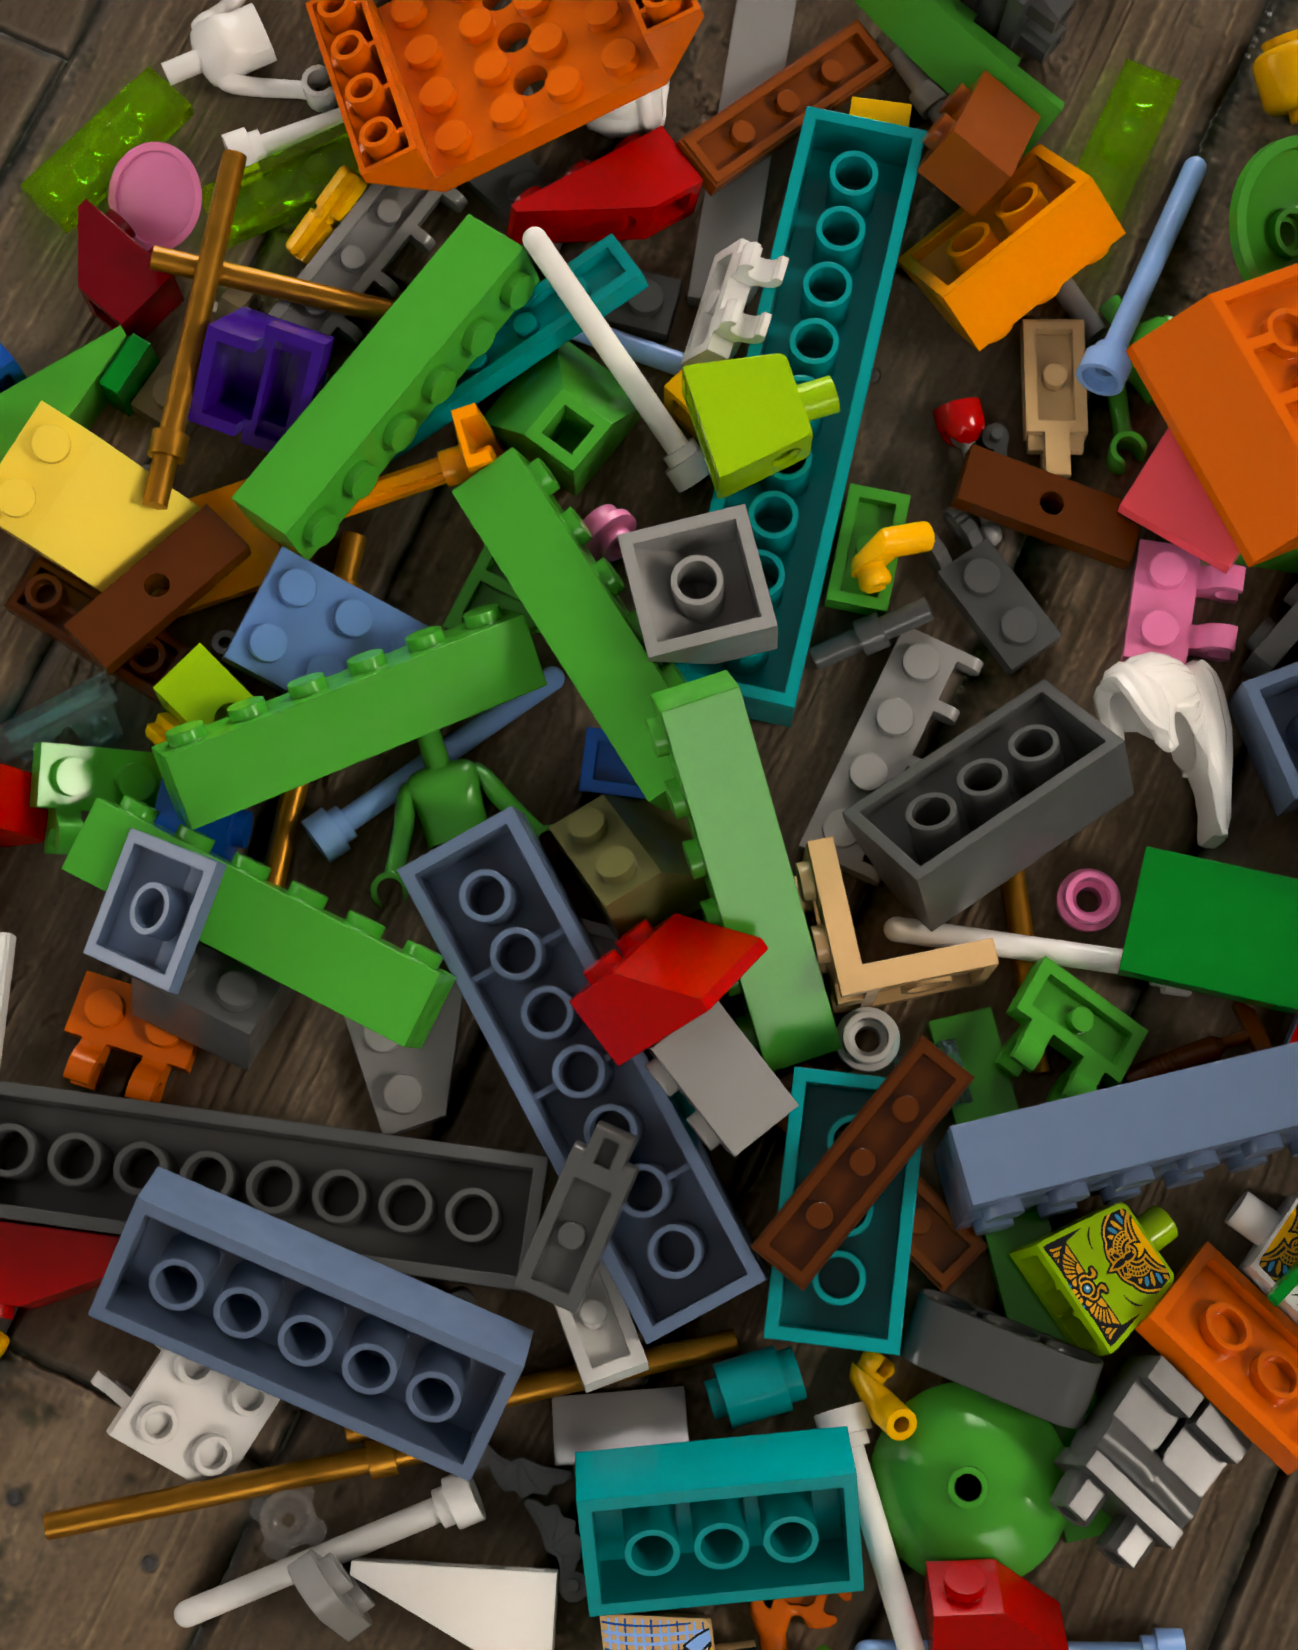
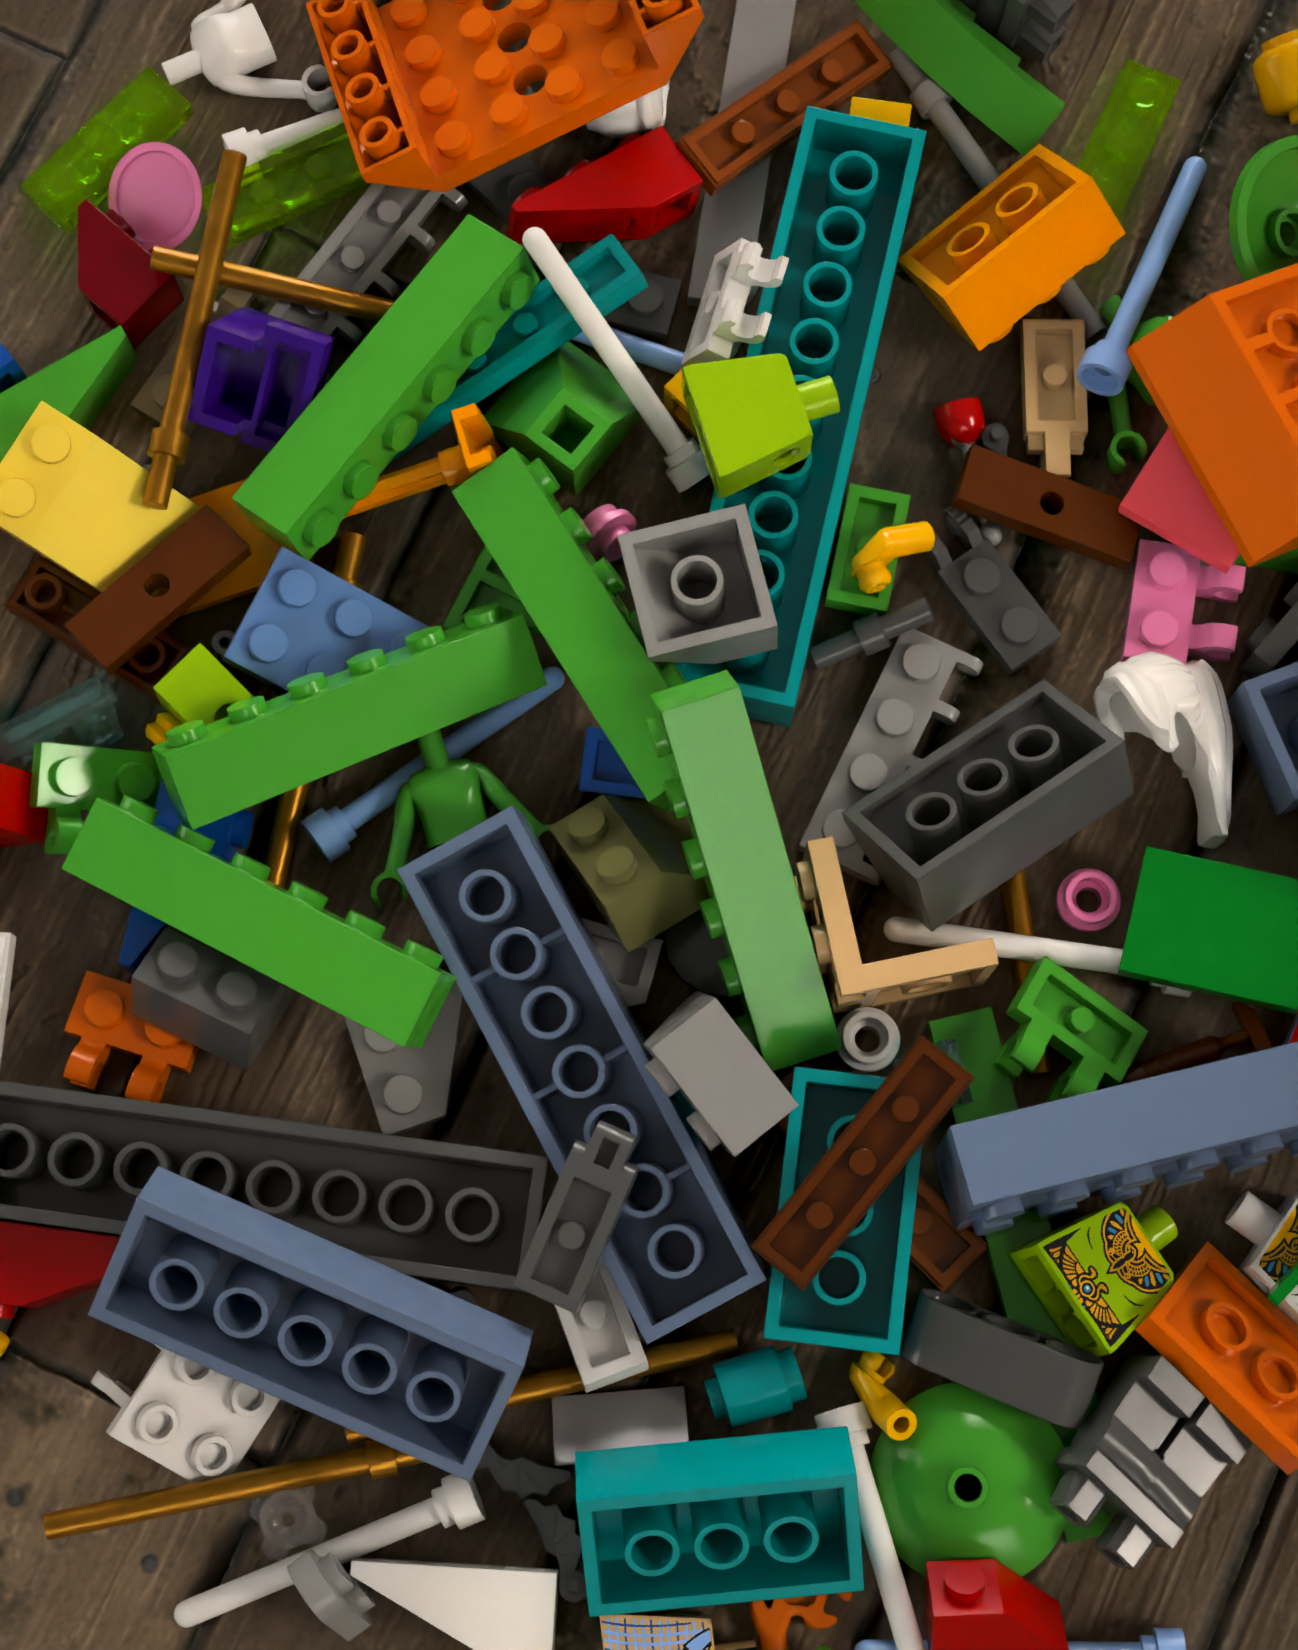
sand blue slope [83,828,227,994] -> none
green tile [99,333,160,417] -> none
yellow piece [285,165,367,264] -> none
red slope [569,913,769,1066] -> none
dark orange brick [917,70,1041,217] -> none

